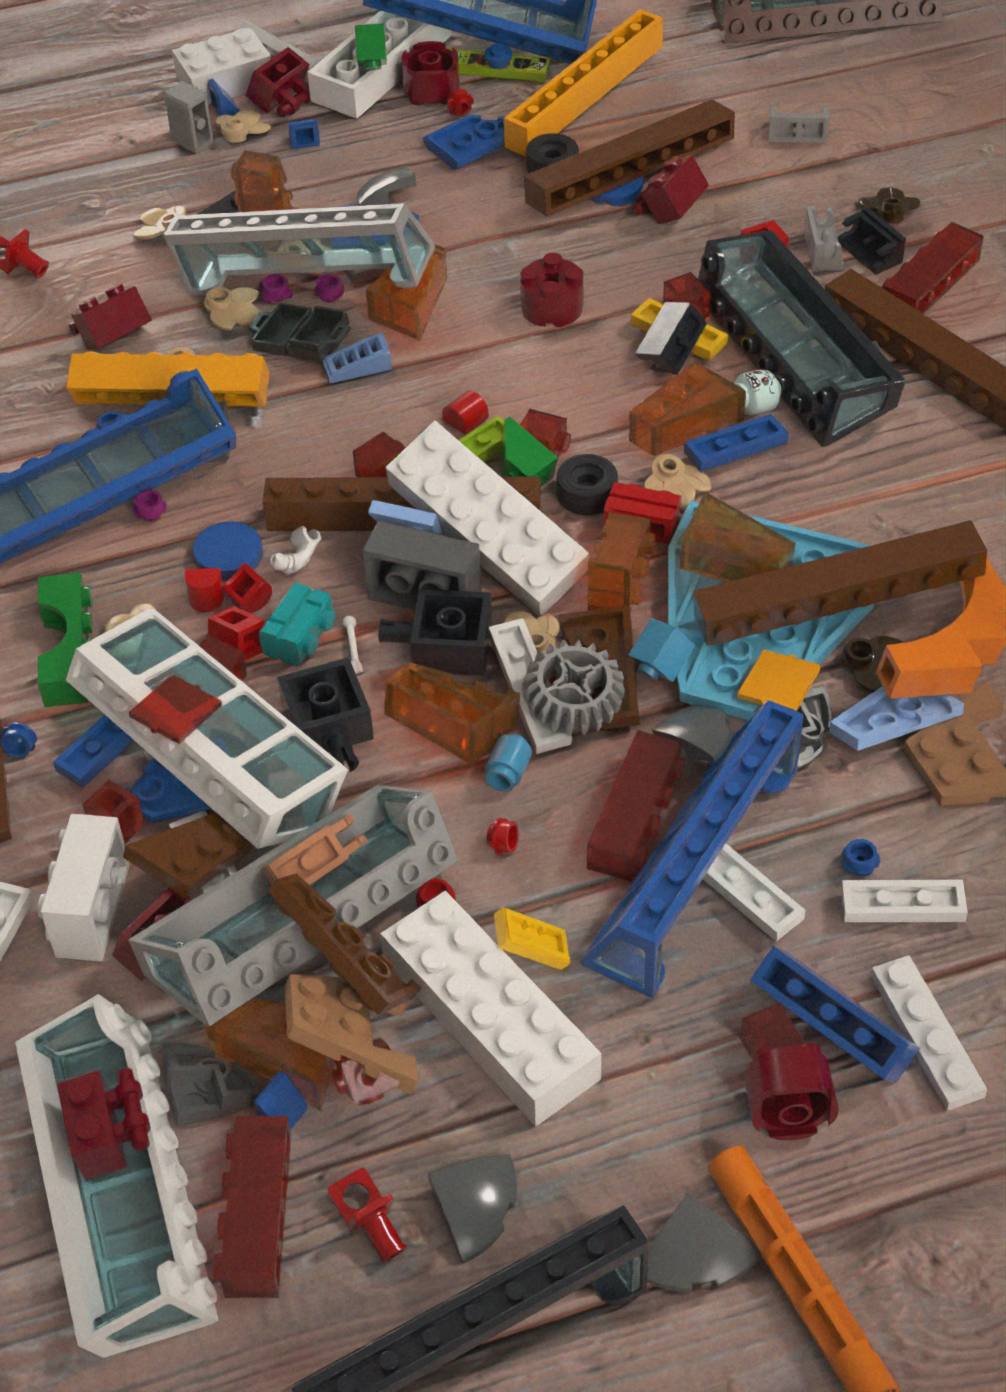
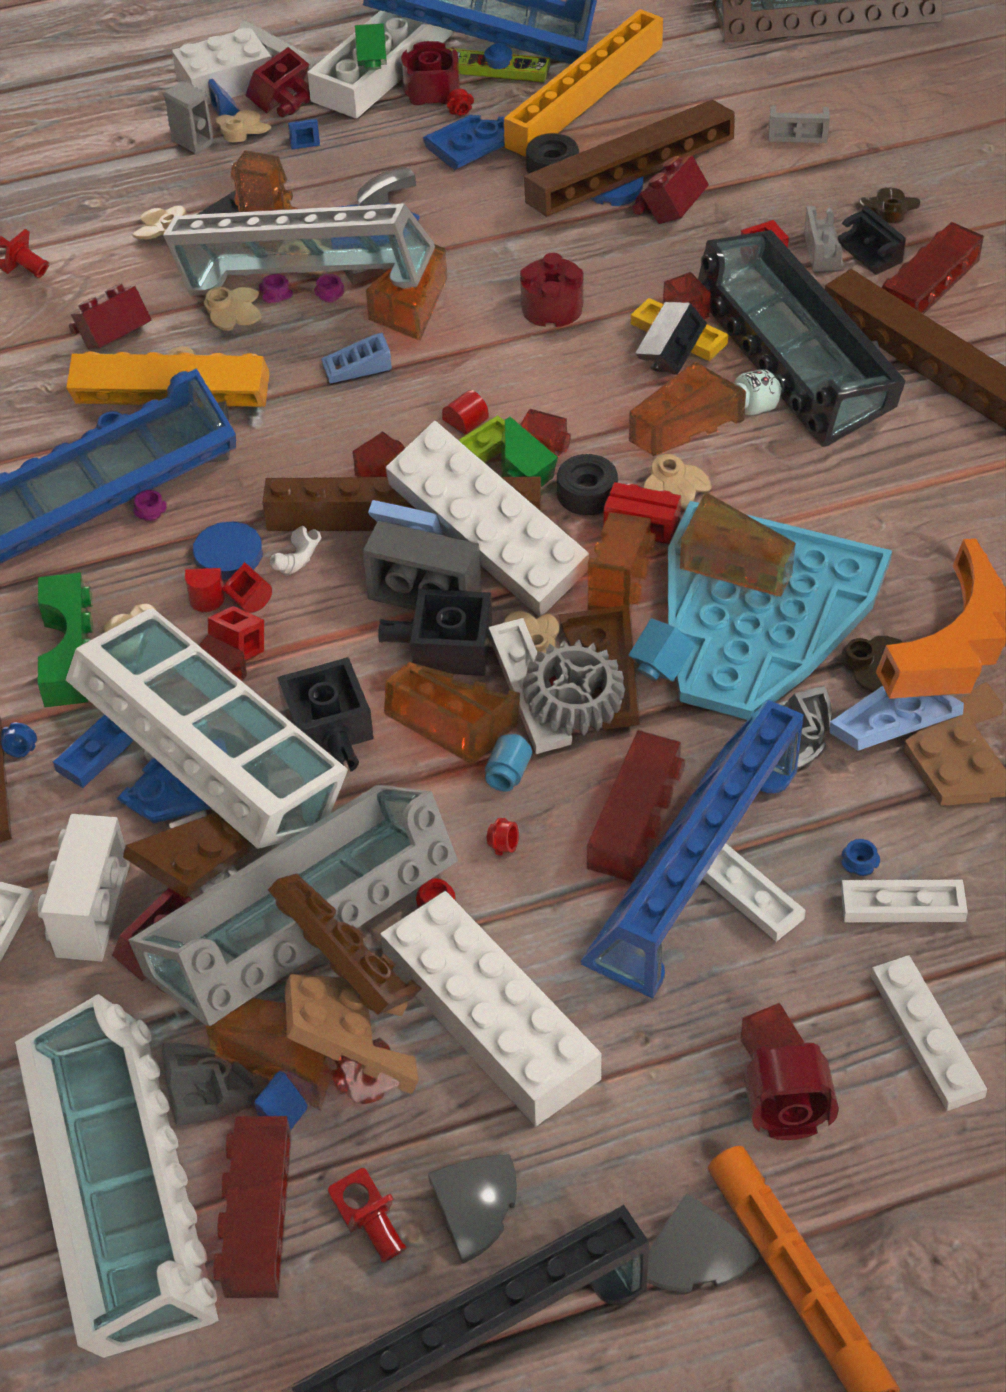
dark red brick [57,1068,151,1181] -> none
clear red brick [82,779,145,844] -> none
clear red piece [129,674,222,744] -> none
pearl dark grey piece [248,303,351,362] -> none
teal brick [259,582,336,666] -> none
nougat hinge [261,814,368,885] -> none
white hinge [342,616,363,675] -> none
yellow plate [494,907,570,970] -> none
dark grey brick [651,705,733,762] -> none
blue plate [684,414,789,472] -> none
reddish brown brick [693,520,988,646] -> none
light orange piece [737,649,820,711] -> none
blue brick [750,946,920,1083] -> none

